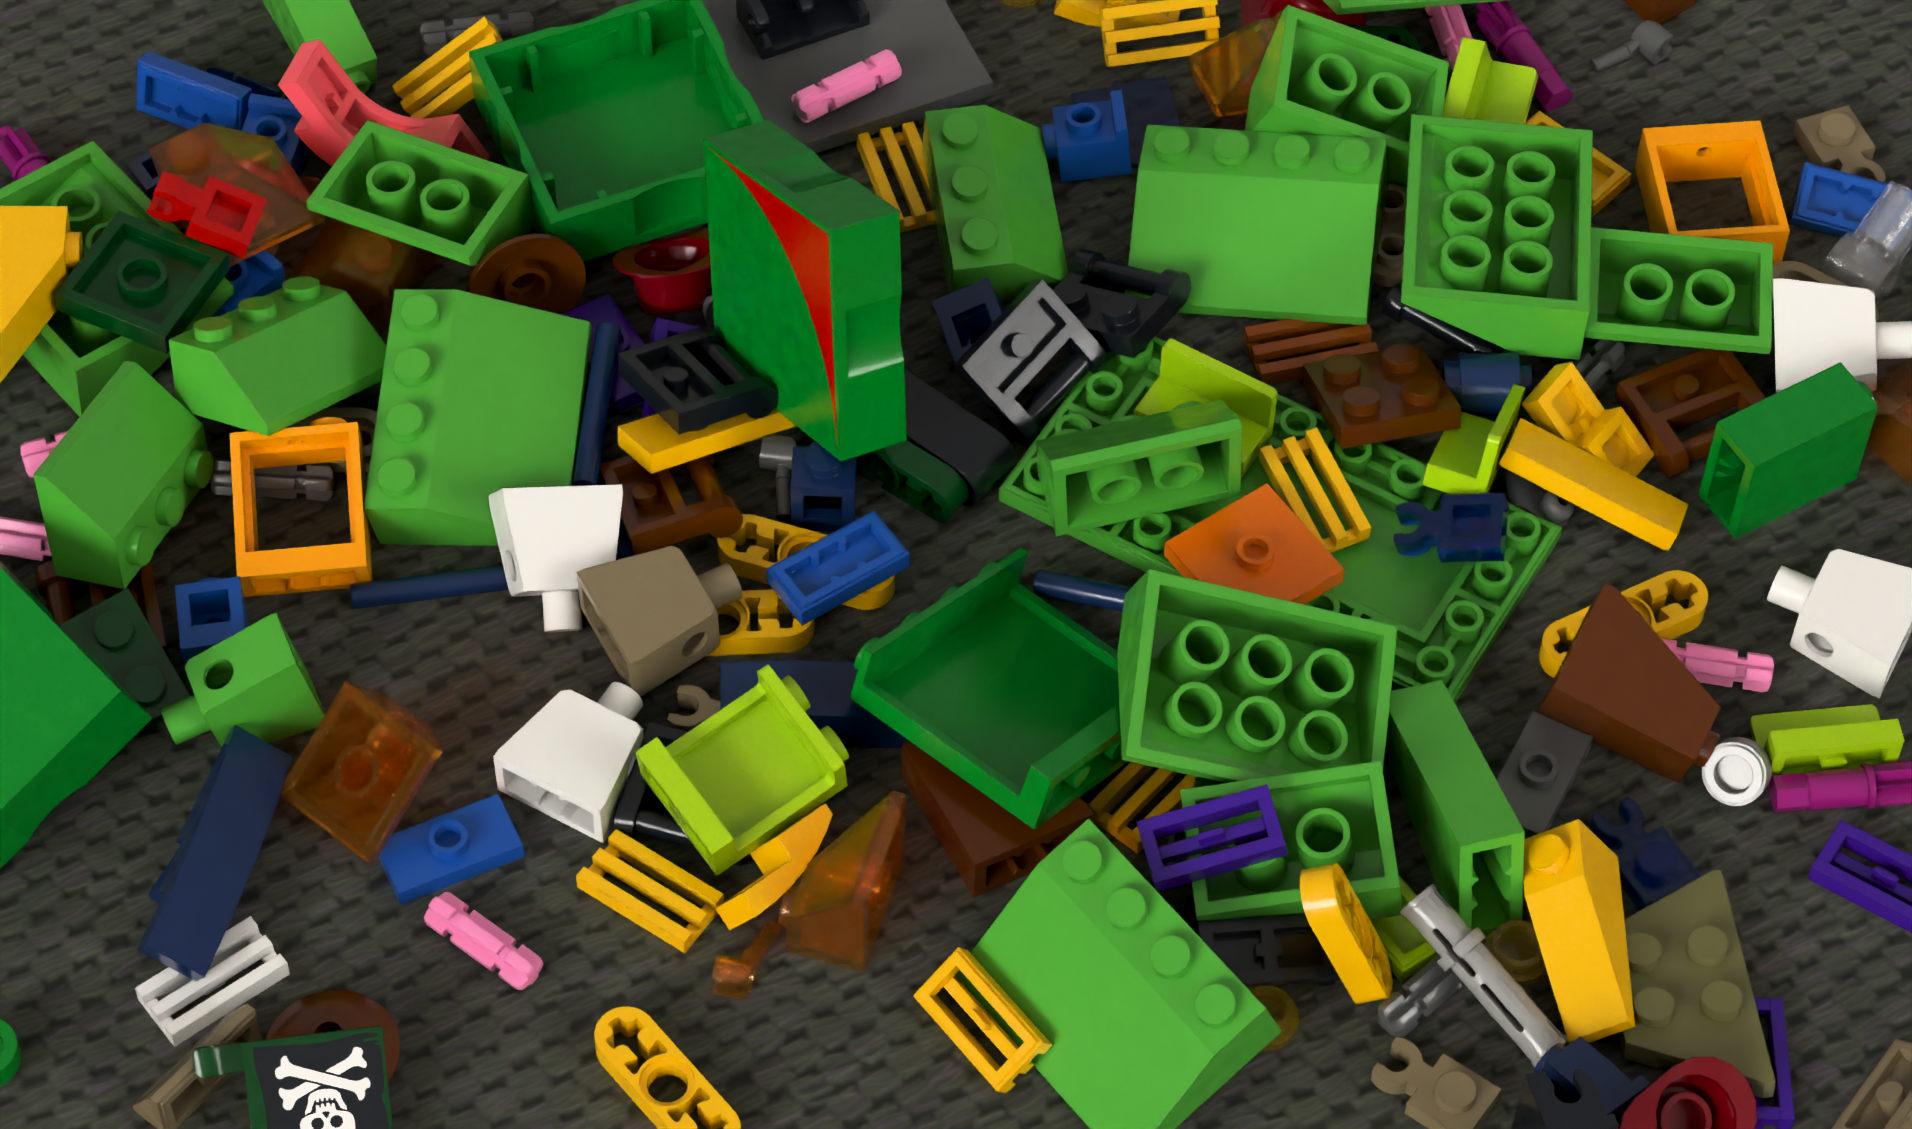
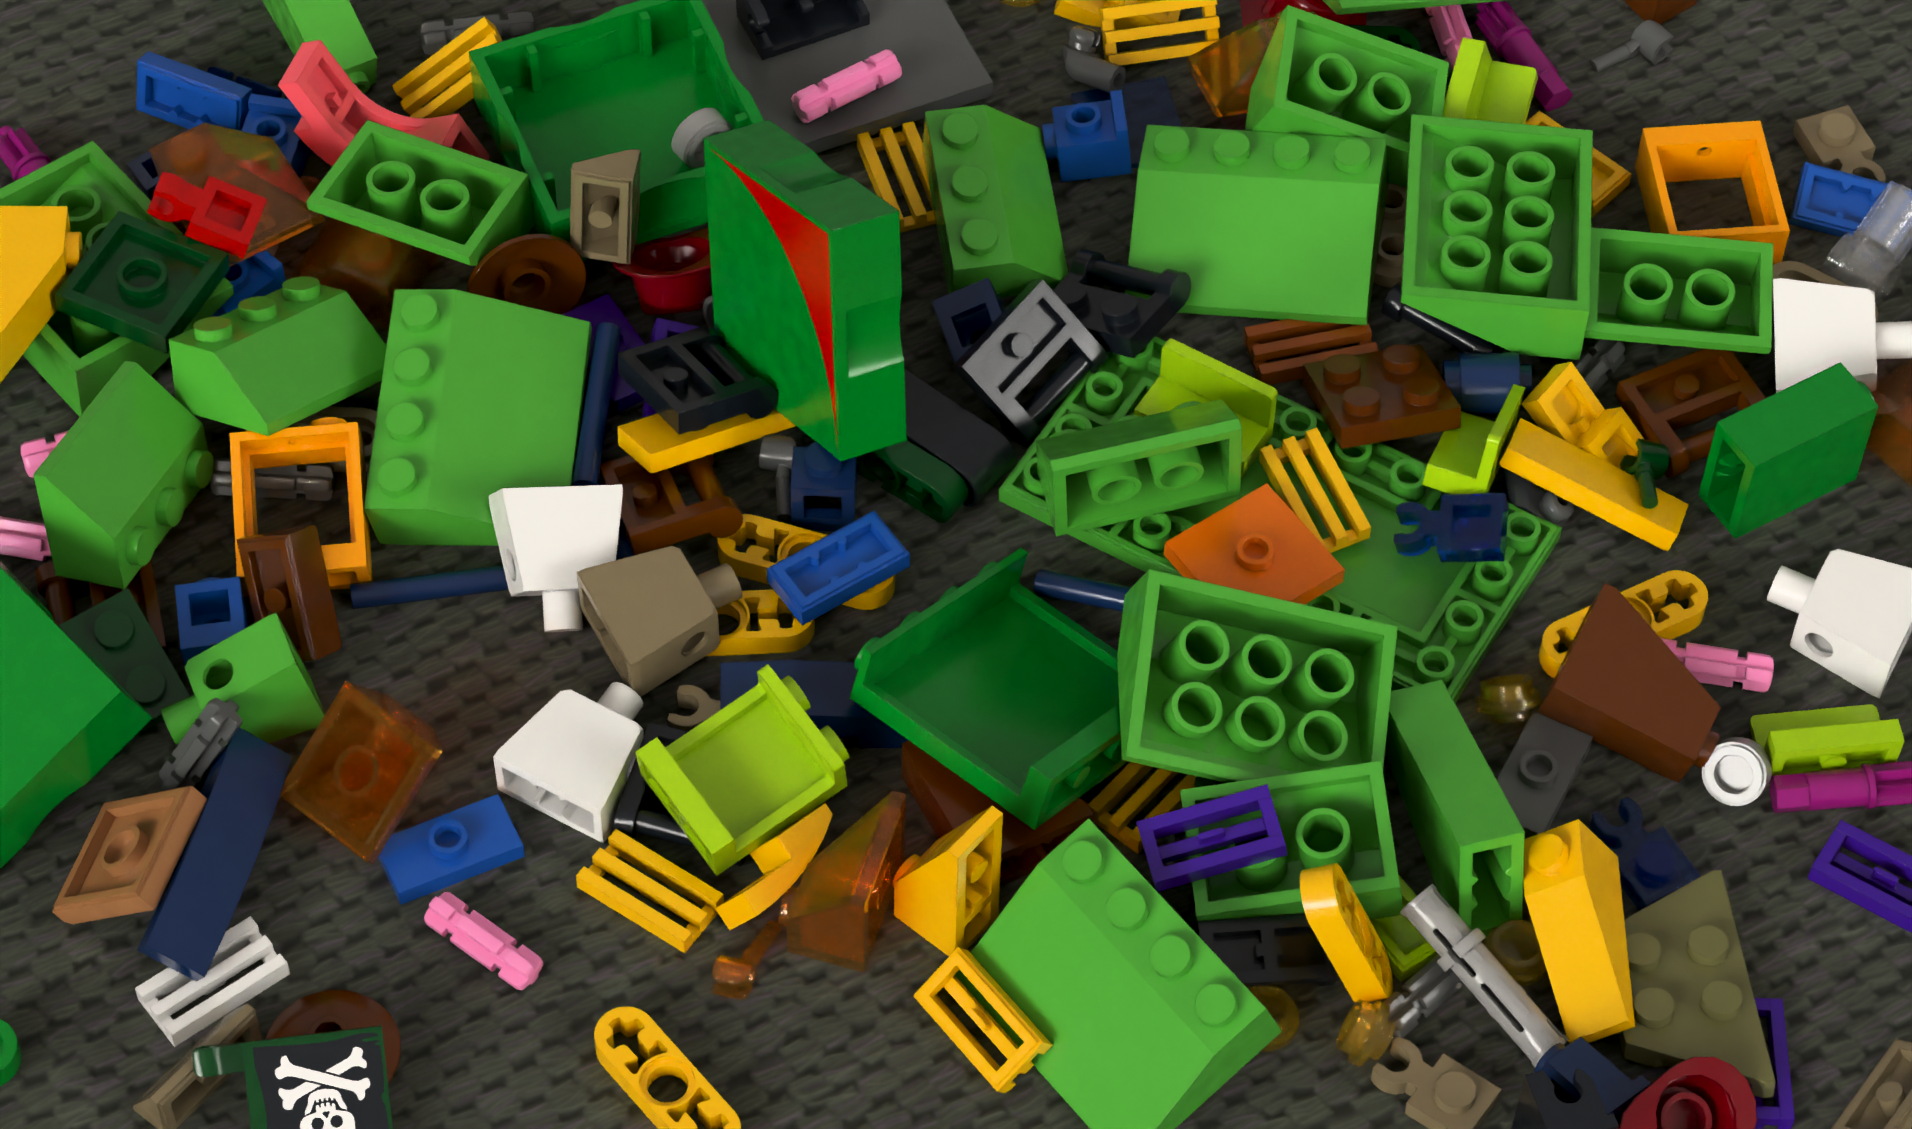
none -> medium nougat plate [52,786,207,924]
none -> dark grey axle [158,698,242,791]
none -> reddish brown slope [237,525,342,661]
none -> dark tan slope [570,149,641,264]
none -> light grey tile [671,108,733,169]
none -> yellow slope [893,805,1003,956]
none -> dark grey arm [1062,26,1126,93]
none -> clear yellow plate [1336,999,1395,1067]
none -> clear yellow plate [1476,674,1542,723]
none -> dark green hand [1620,438,1669,509]

